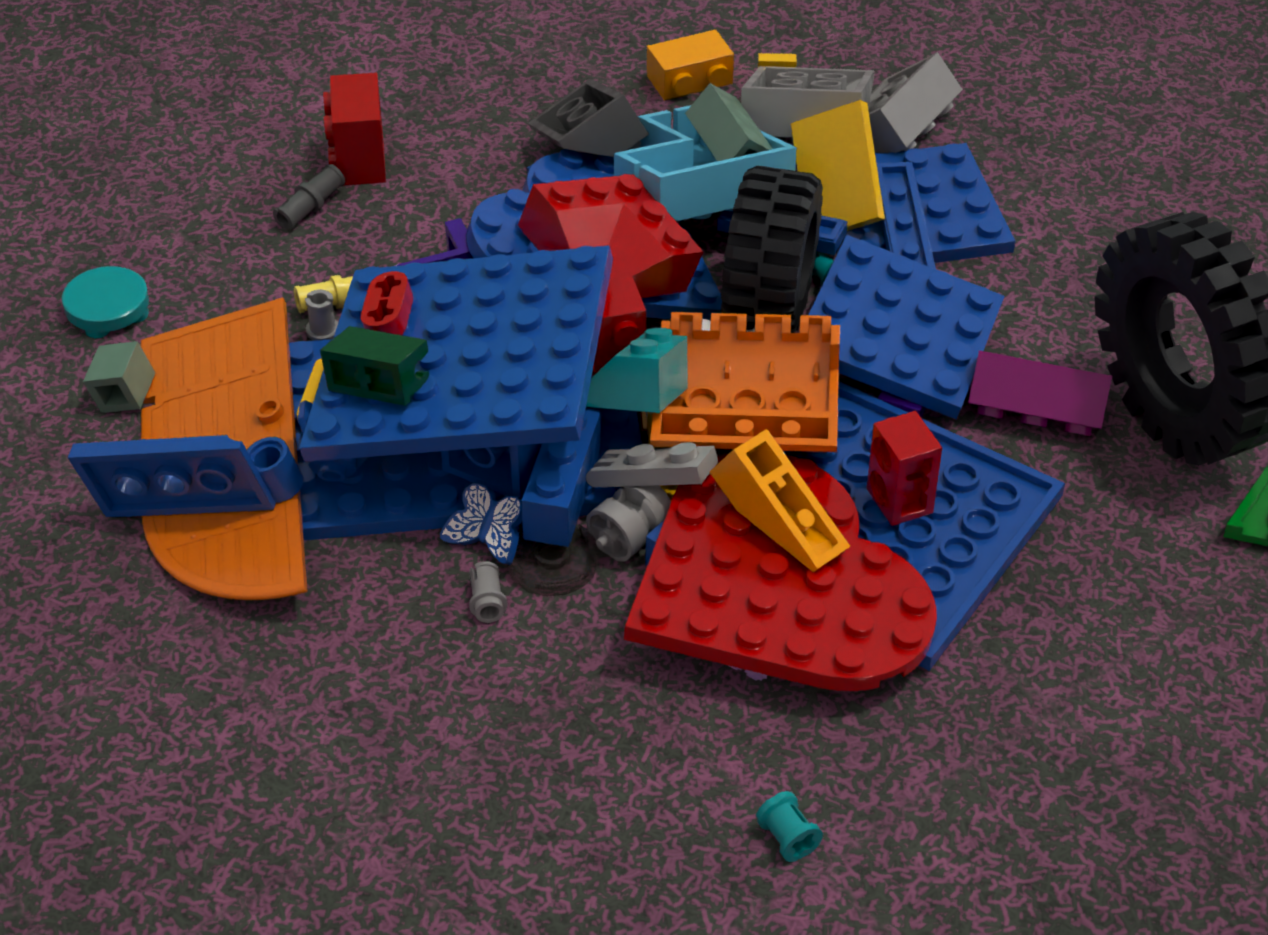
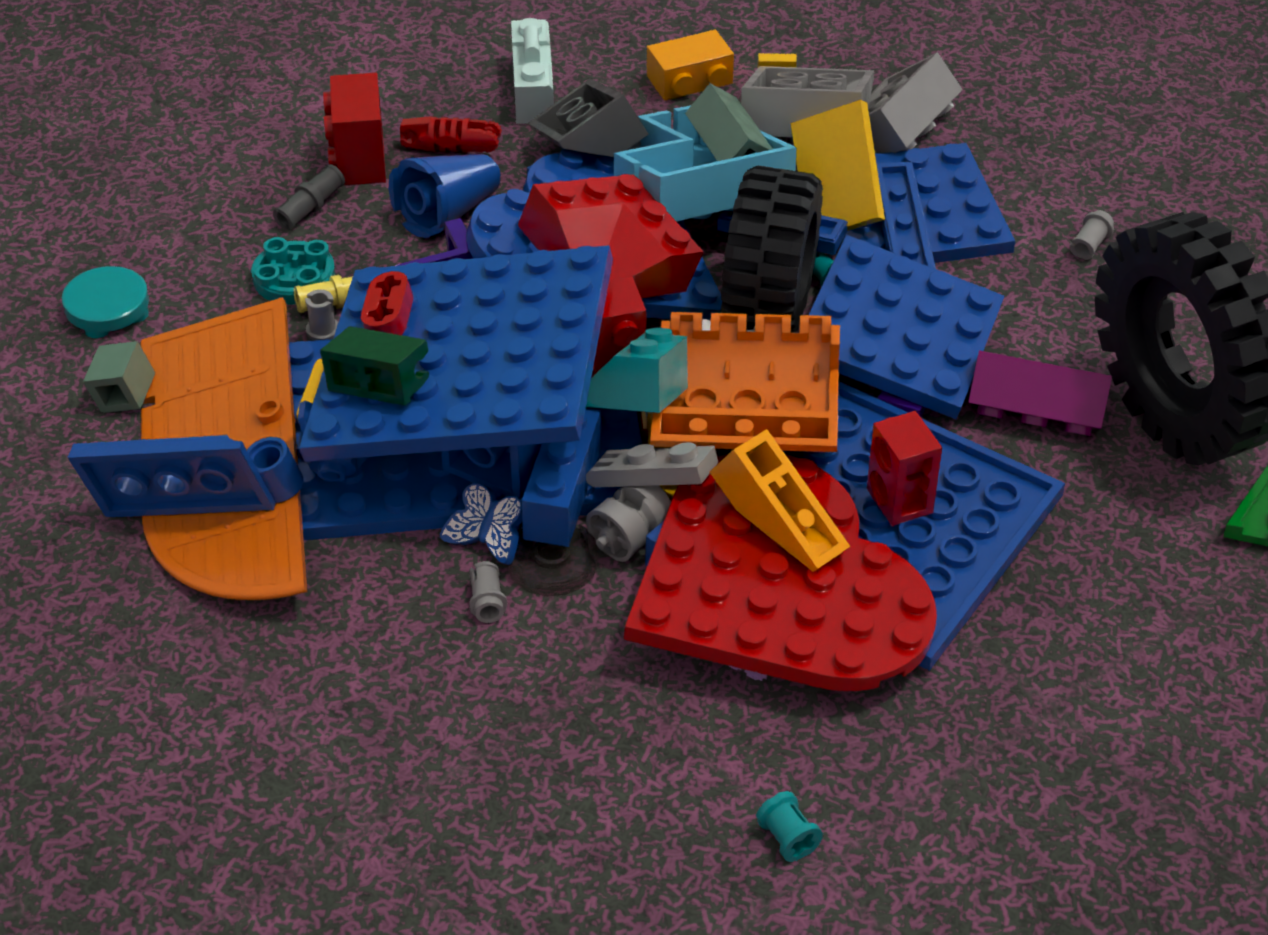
none -> teal tile [251,237,335,305]
none -> blue cone [388,154,501,238]
none -> red hinge [400,116,502,153]
none -> light aqua piece [511,18,554,124]
none -> light grey pin [1070,210,1114,260]

